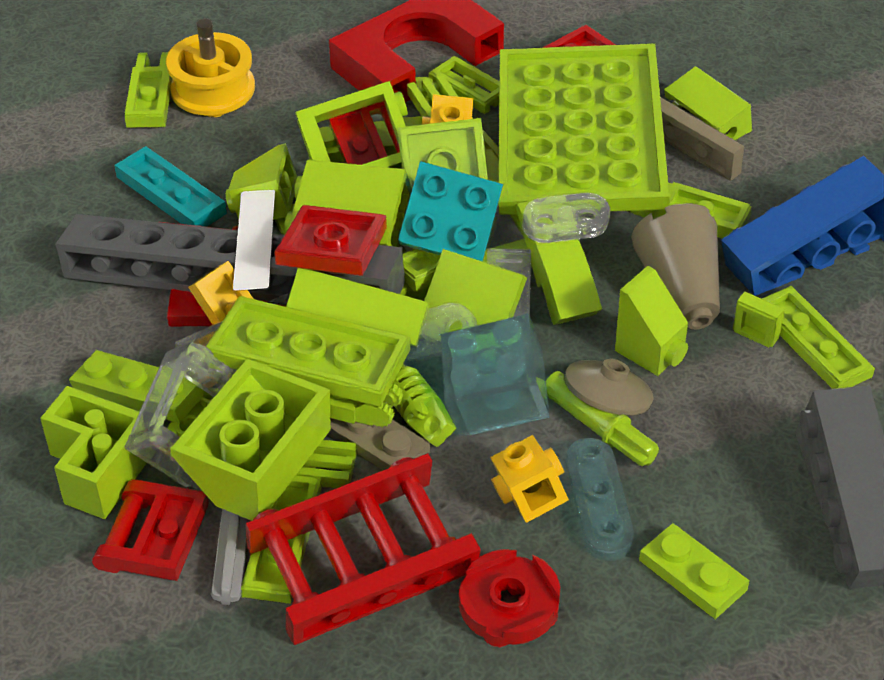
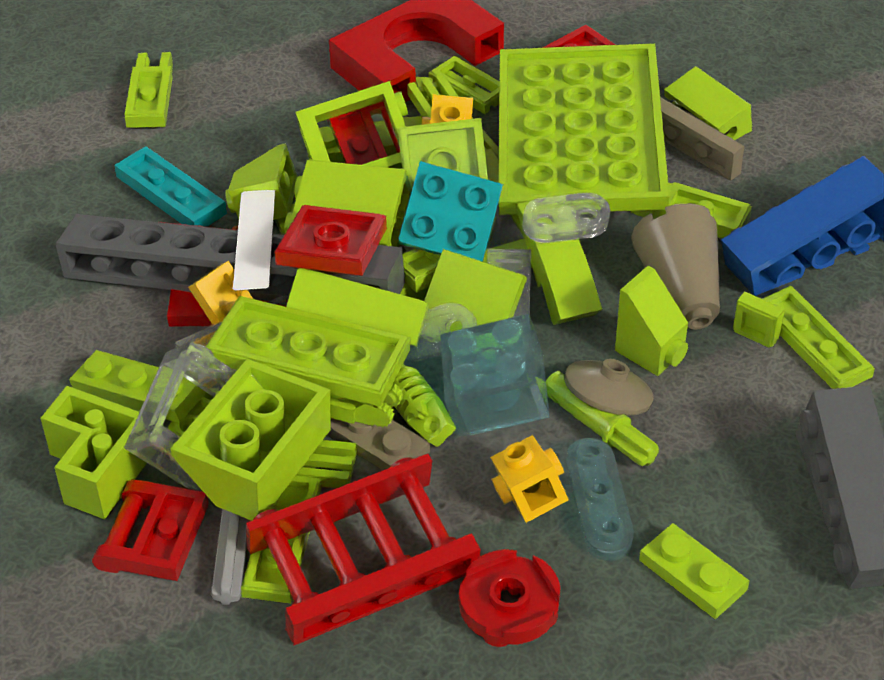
yellow wheel [166,18,255,117] -> none

